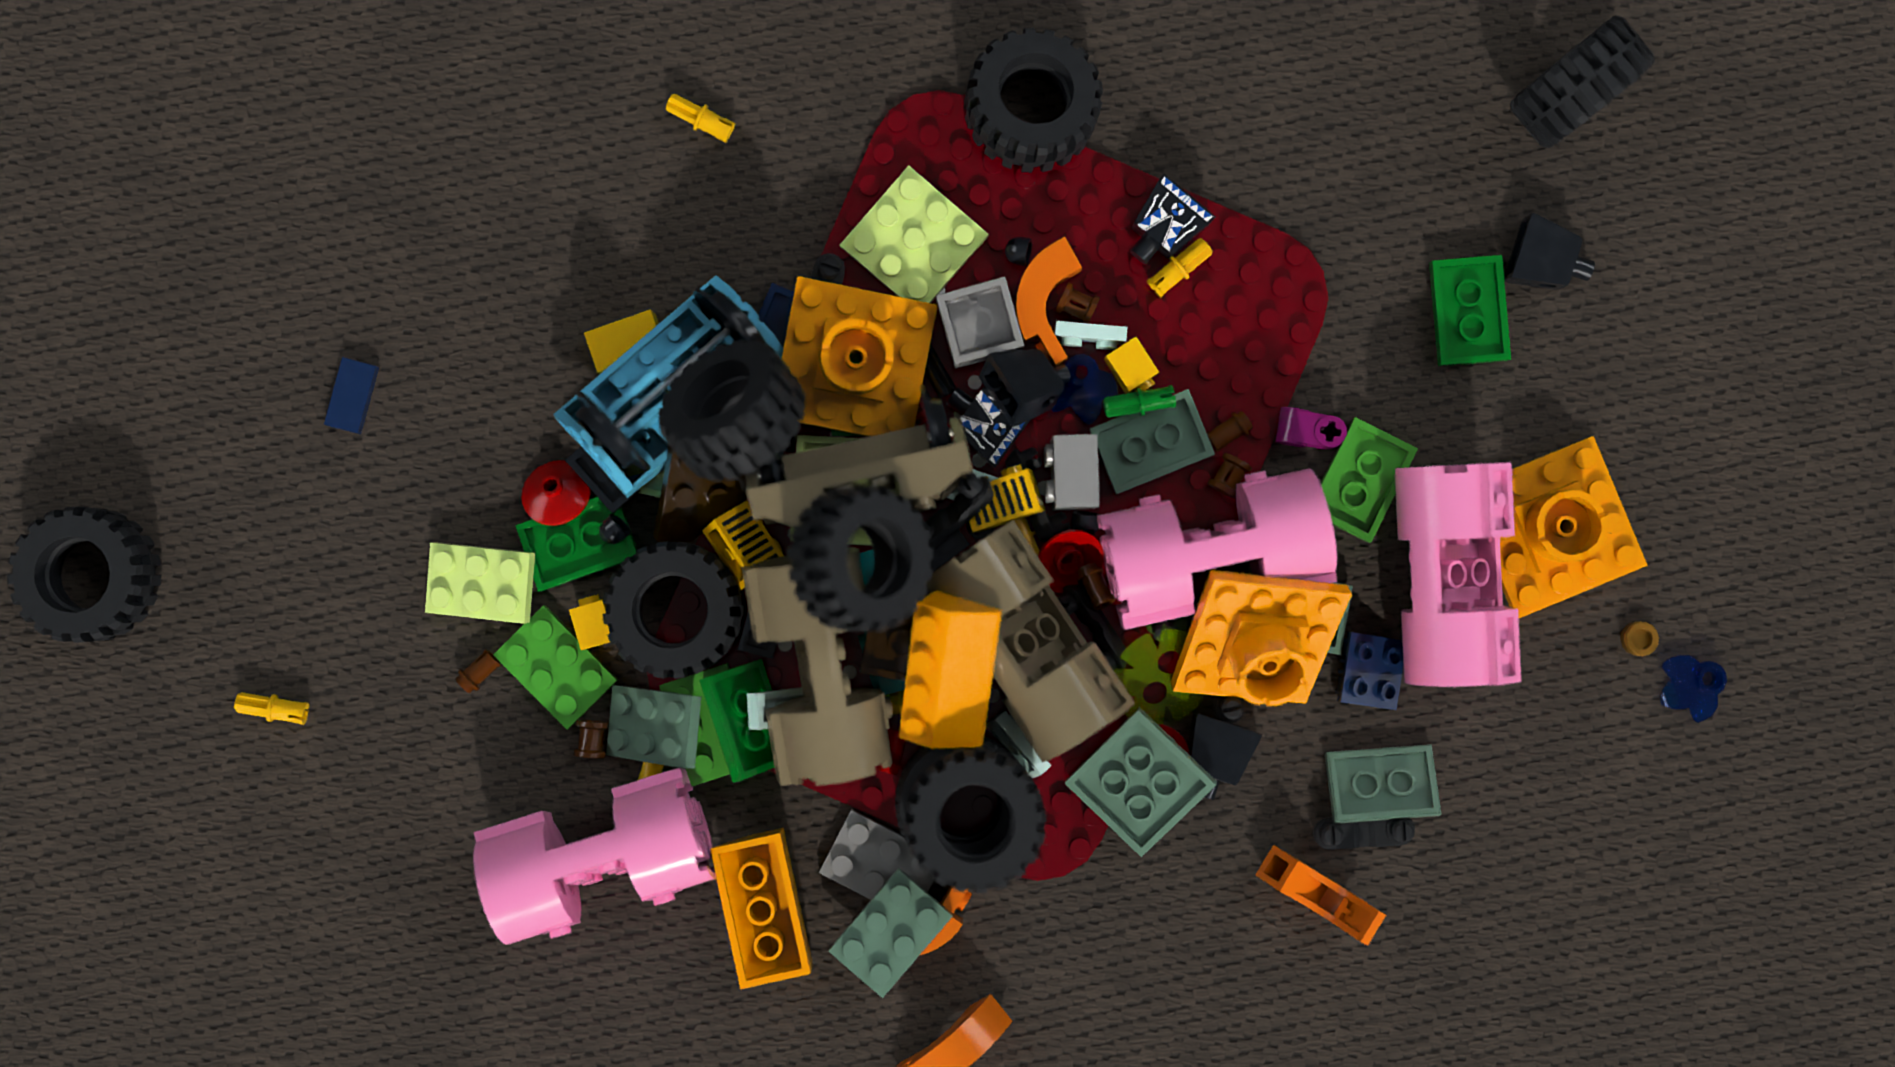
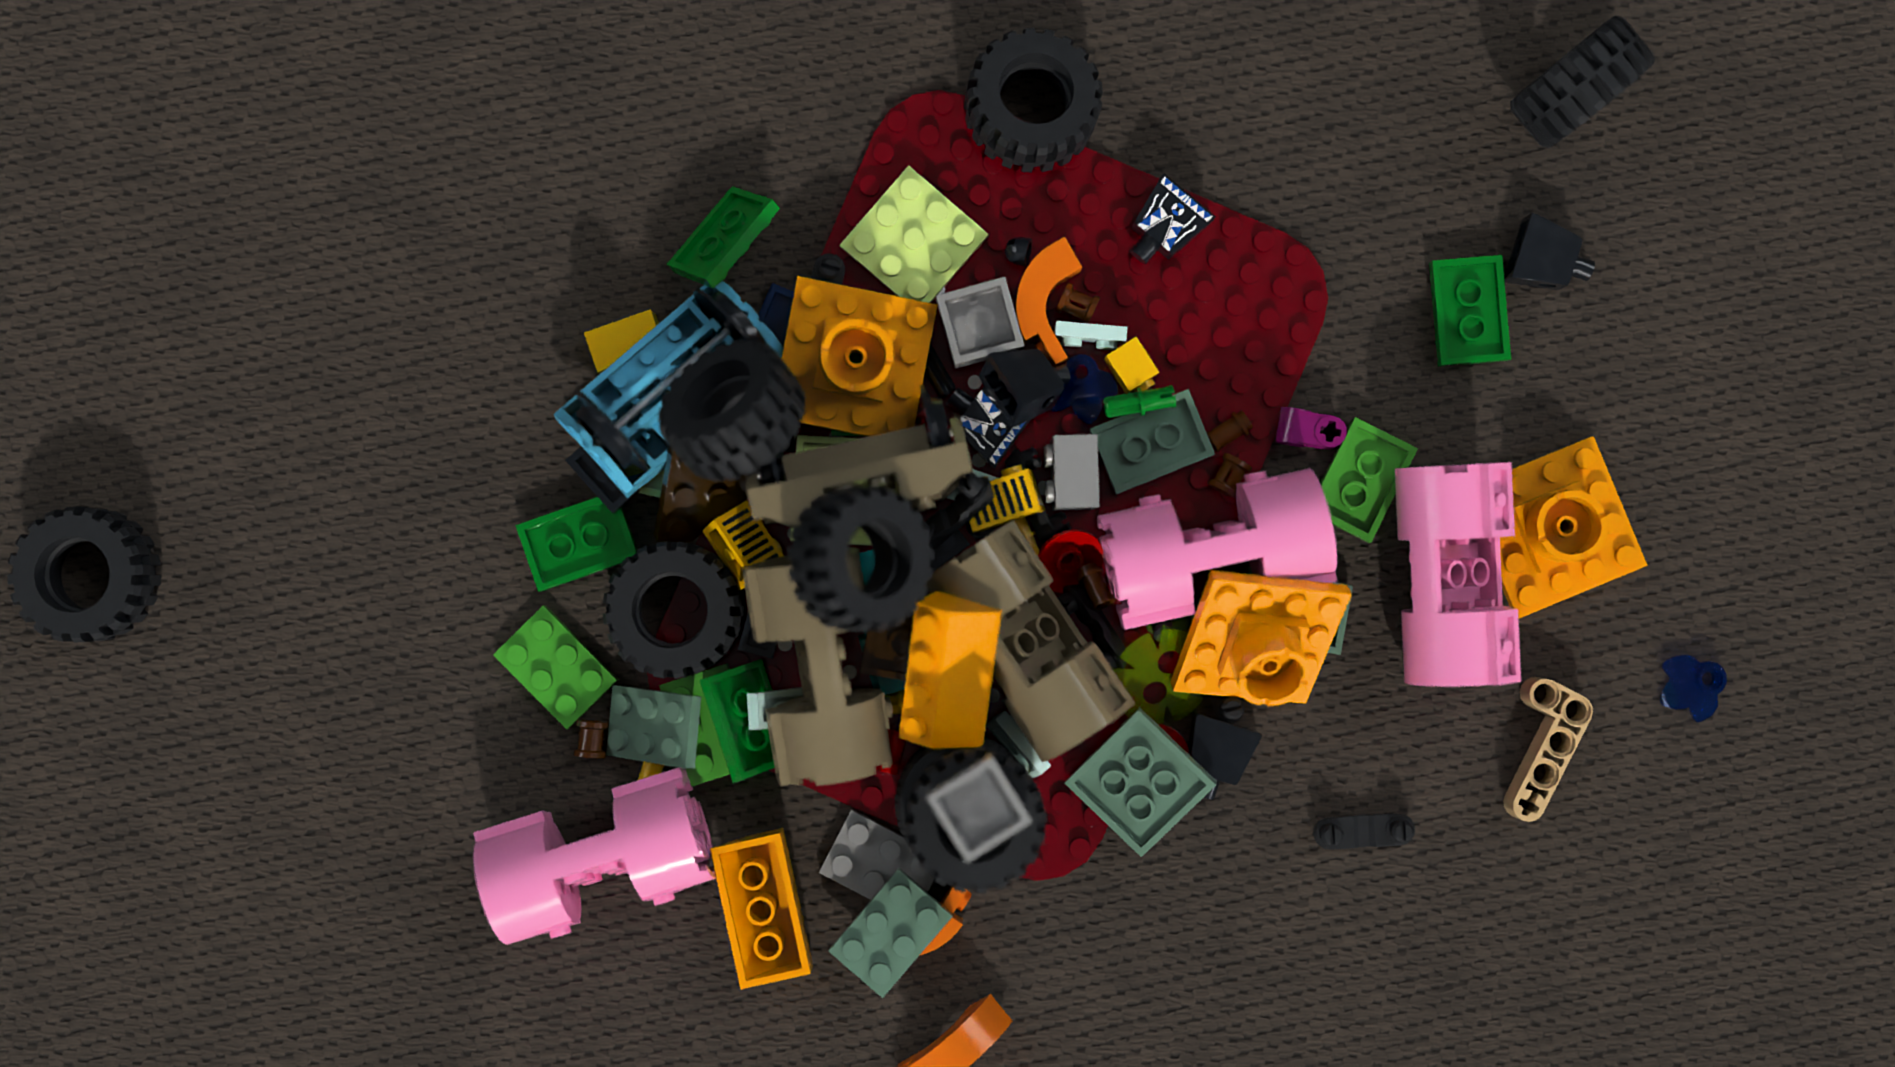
yellow axle [234,692,309,725] -> none
dark blue tile [324,357,379,434] -> none
yellowish green plate [425,542,535,624] -> none
reddish brown pin [455,649,502,694] -> none
red dish [521,460,591,526] -> none
yellow brick [569,594,610,650] -> none
black hinge [599,513,631,544] -> none
yellow axle [665,94,736,143] -> none
black hinge [1072,510,1101,535] -> none
yellow axle [1146,238,1213,298] -> none
orange arch [1255,845,1386,946] -> none
sand green tile [1325,744,1442,824] -> none
dark blue hinge [1334,632,1403,710] -> none
pearl gold tile [1620,621,1659,656] -> none
none -> green plate [667,186,780,289]
none -> piece [926,752,1032,863]
none -> tan beam [1503,677,1593,822]

